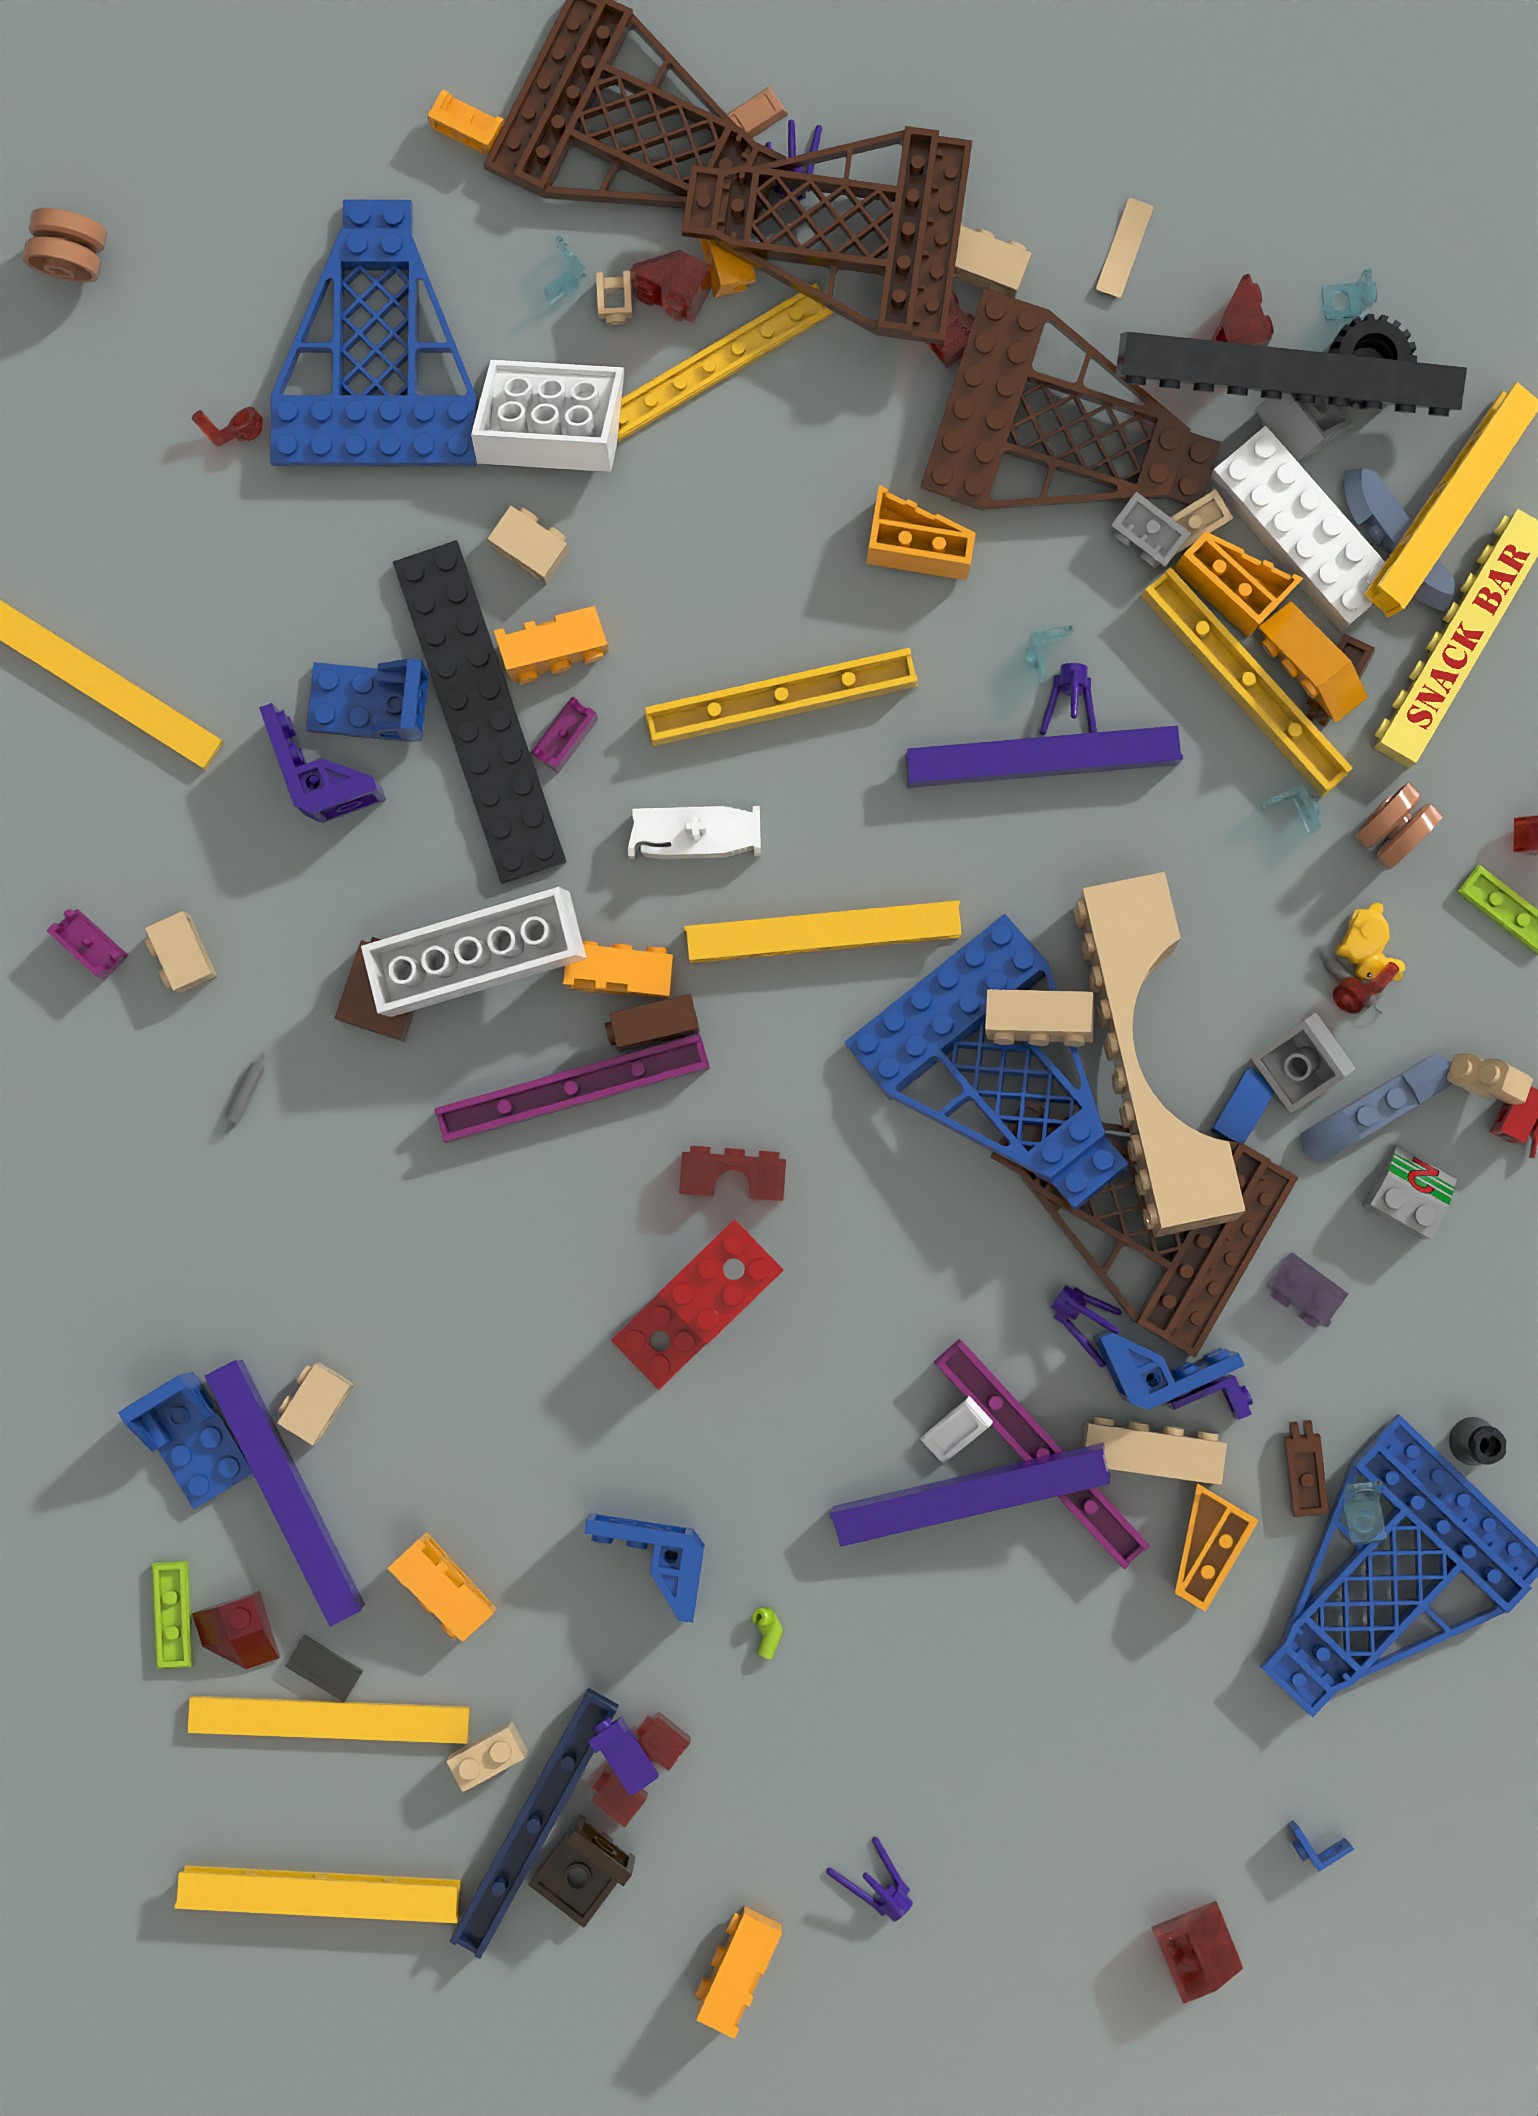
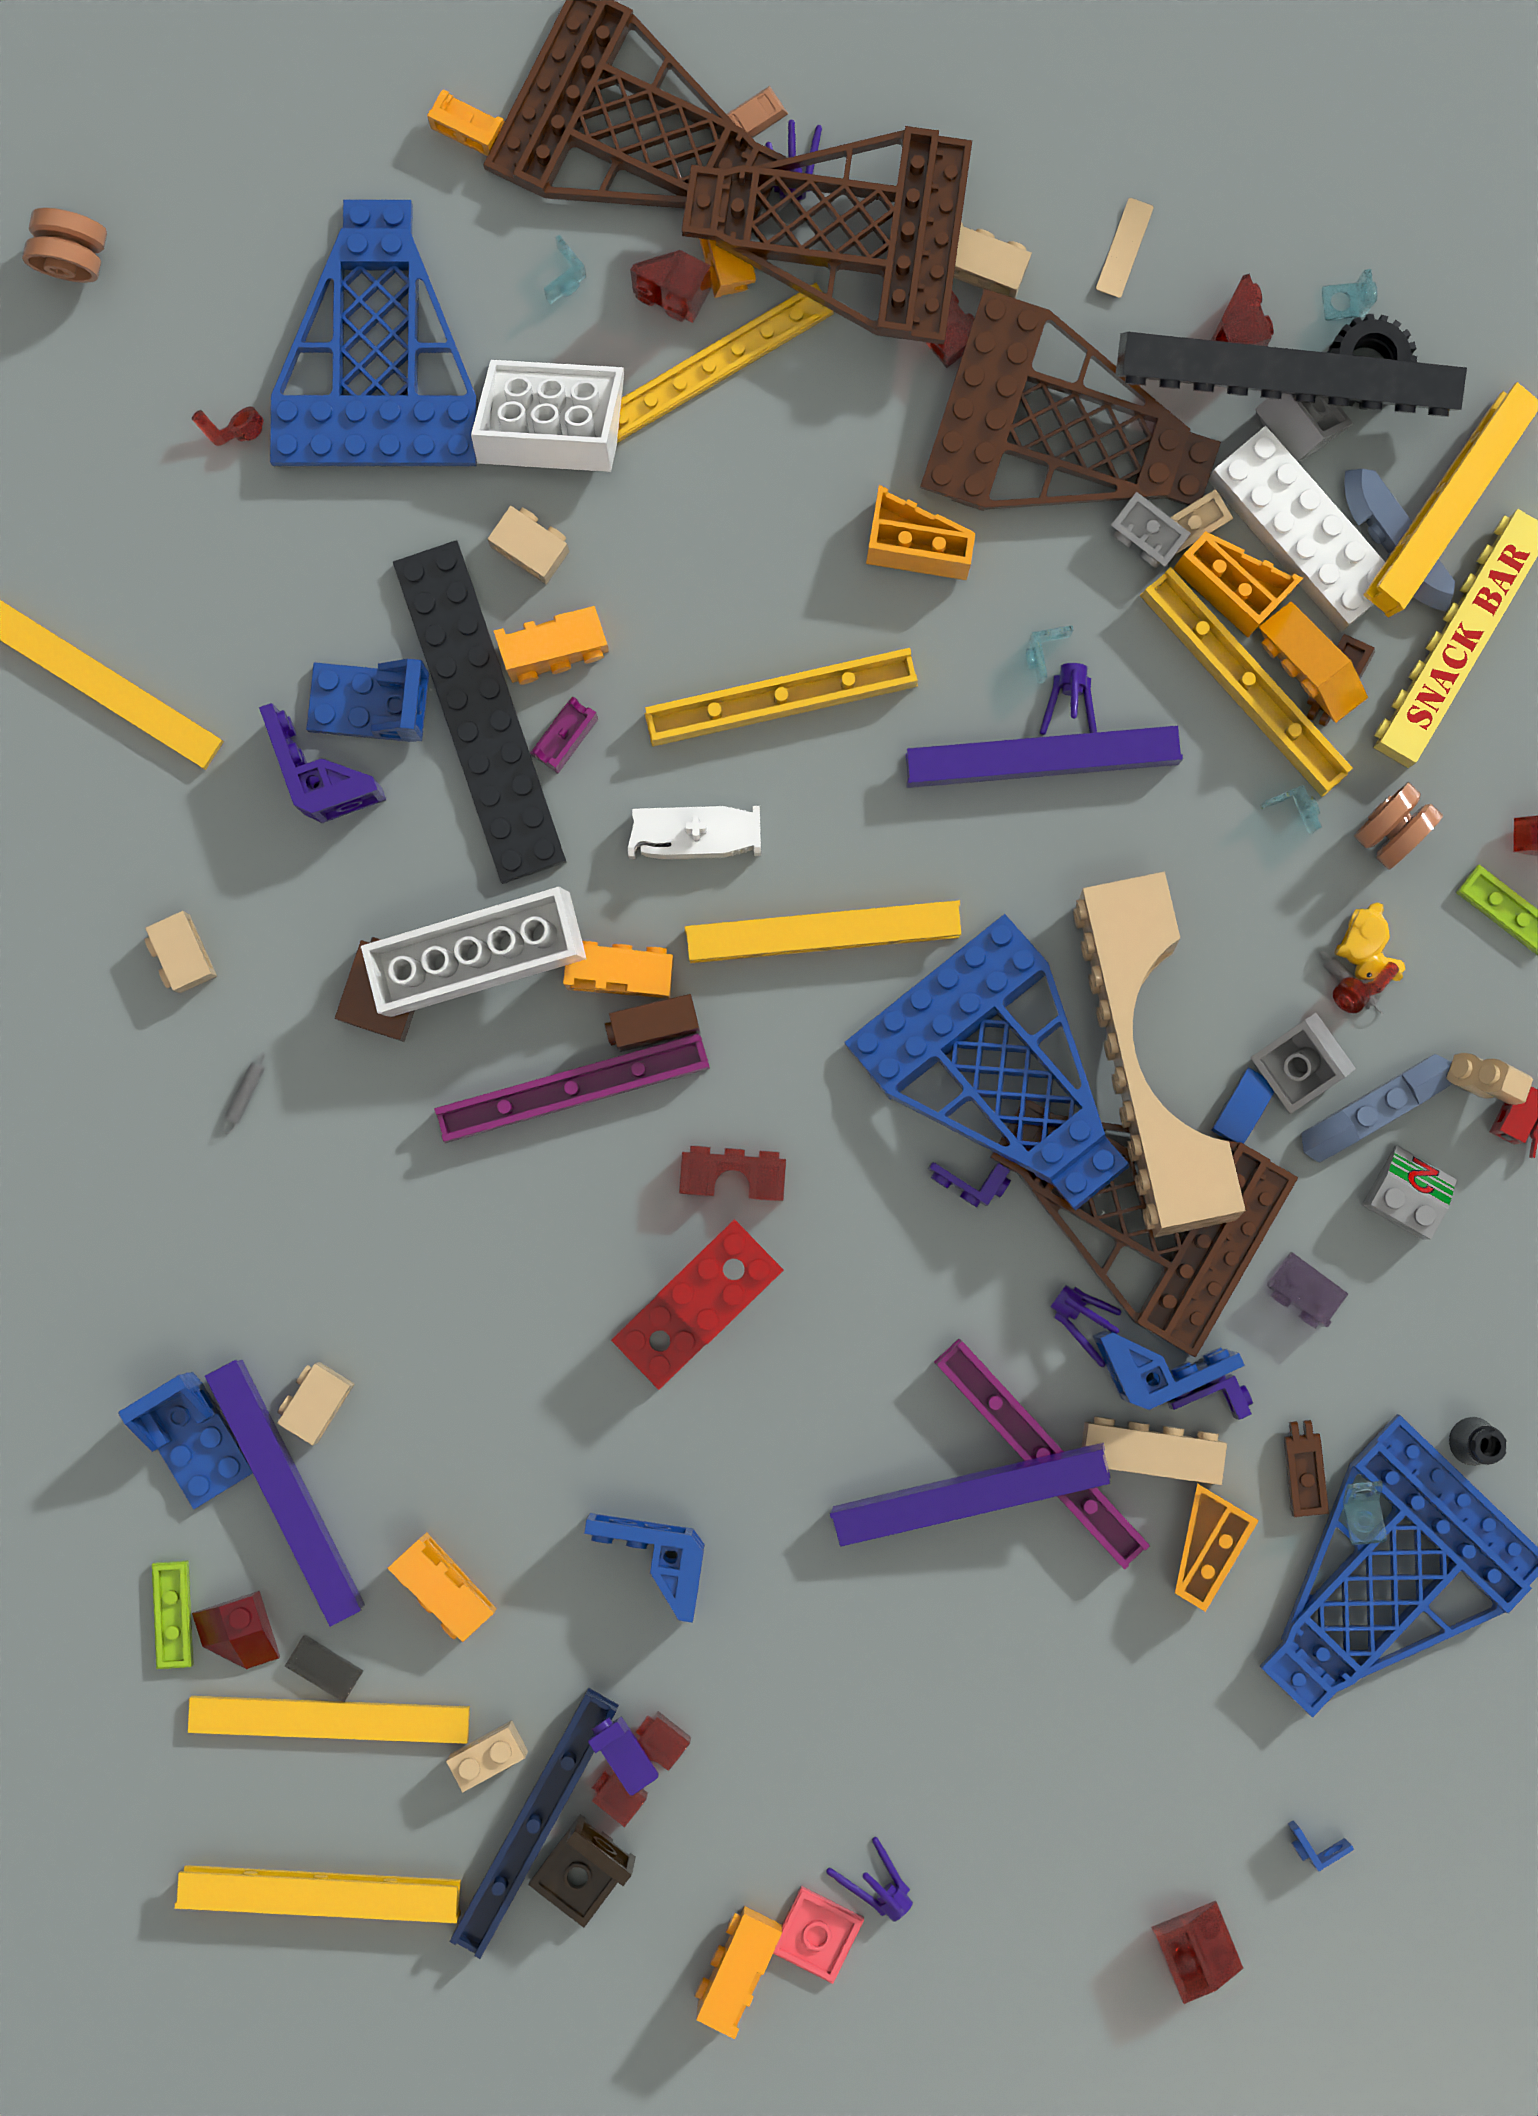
magenta hinge [46,909,128,980] -> none
tan window [596,271,633,325] -> none
lime arm [752,1607,783,1660] -> none
white tile [920,1396,993,1464] -> none
tan brick [985,989,1095,1047] -> none
none -> coral tile [773,1886,864,1984]
none -> dark purple bracket [928,1162,1011,1208]

